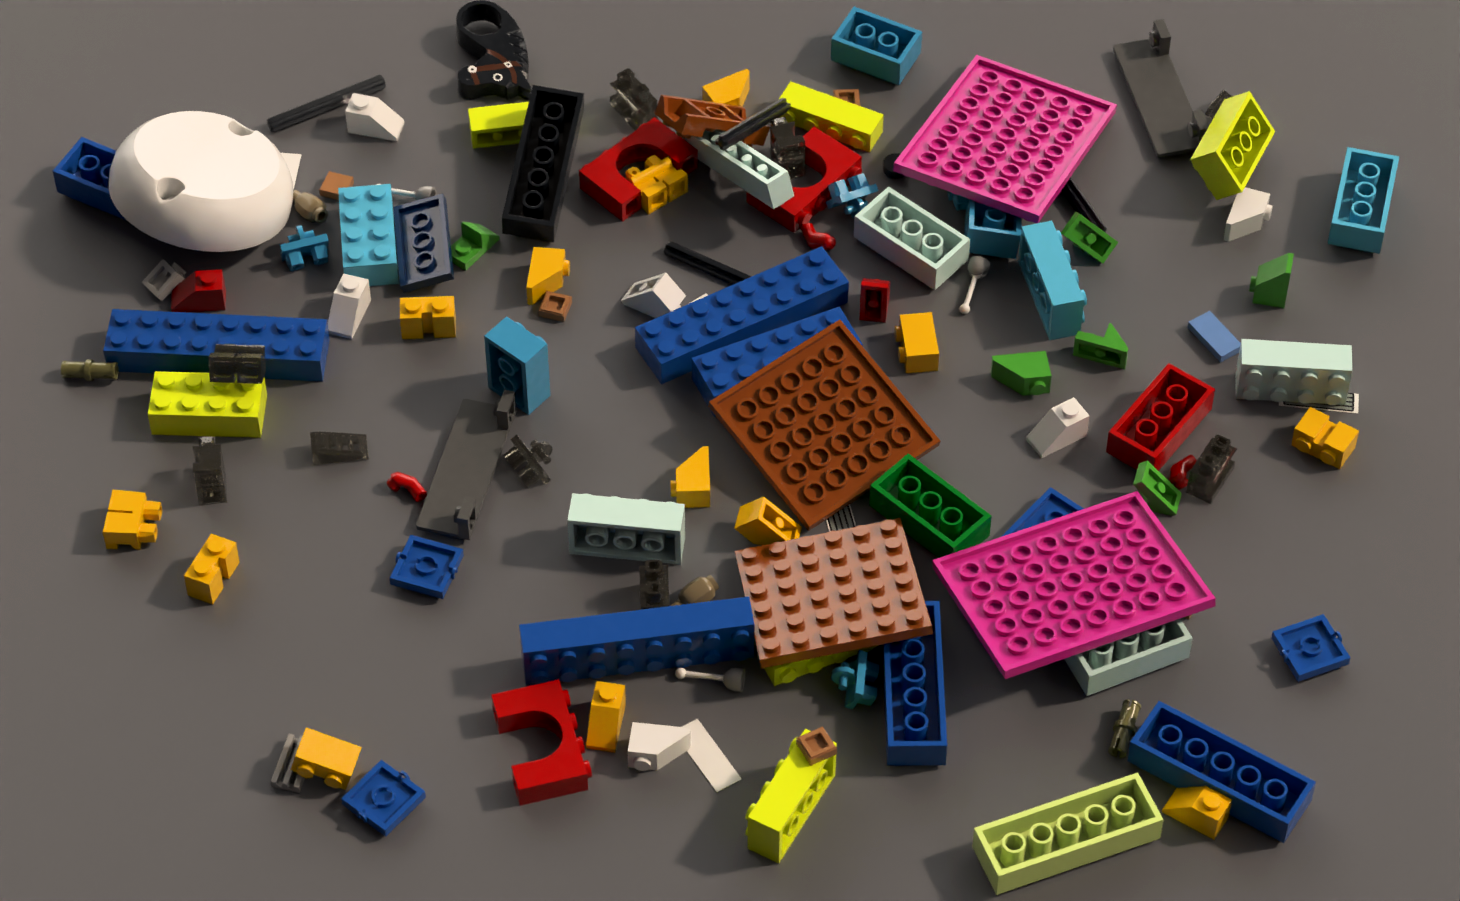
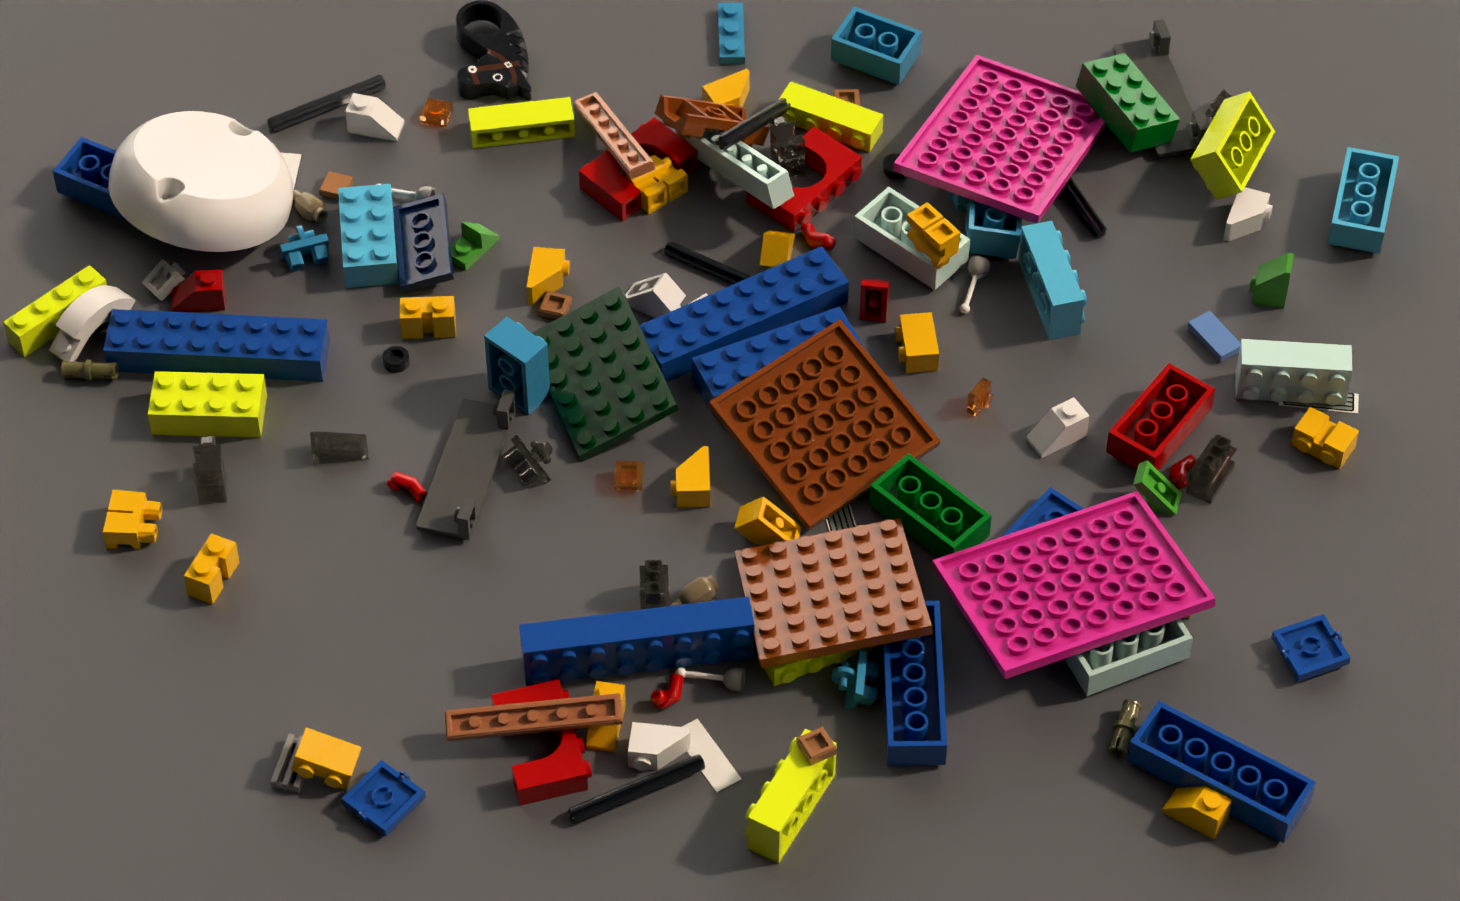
clear smoke hips [209,344,266,384] -> none
white slope [328,273,371,339] -> none
blue plate [390,535,464,599] -> none
black brick [502,85,584,242] -> none
light aqua brick [567,493,685,565] -> none
clear smoke hips [610,68,658,131] -> none
dark azure hips [826,173,879,218] -> none
yellowish green brick [972,772,1164,895] -> none
bright green slope [991,351,1052,395] -> none
bright green slope [1061,212,1118,264] -> none
bright green slope [1073,323,1129,369] -> none
none -> neon yellow brick [3,265,107,357]
none -> white arch [49,285,136,362]
none -> black tile [382,346,410,373]
none -> clear orange plate [420,98,453,128]
none -> nougat tile [445,693,623,742]
none -> dark green plate [532,286,680,461]
none -> black axle [568,755,705,823]
none -> nougat tile [573,92,655,179]
none -> clear orange plate [614,461,644,491]
none -> red arm [650,674,684,709]
none -> dark azure plate [718,3,745,65]
none -> yellow slope [760,230,795,270]
none -> yellow hips [906,202,961,269]
none -> clear orange plate [967,377,993,416]
none -> green brick [1076,53,1180,152]

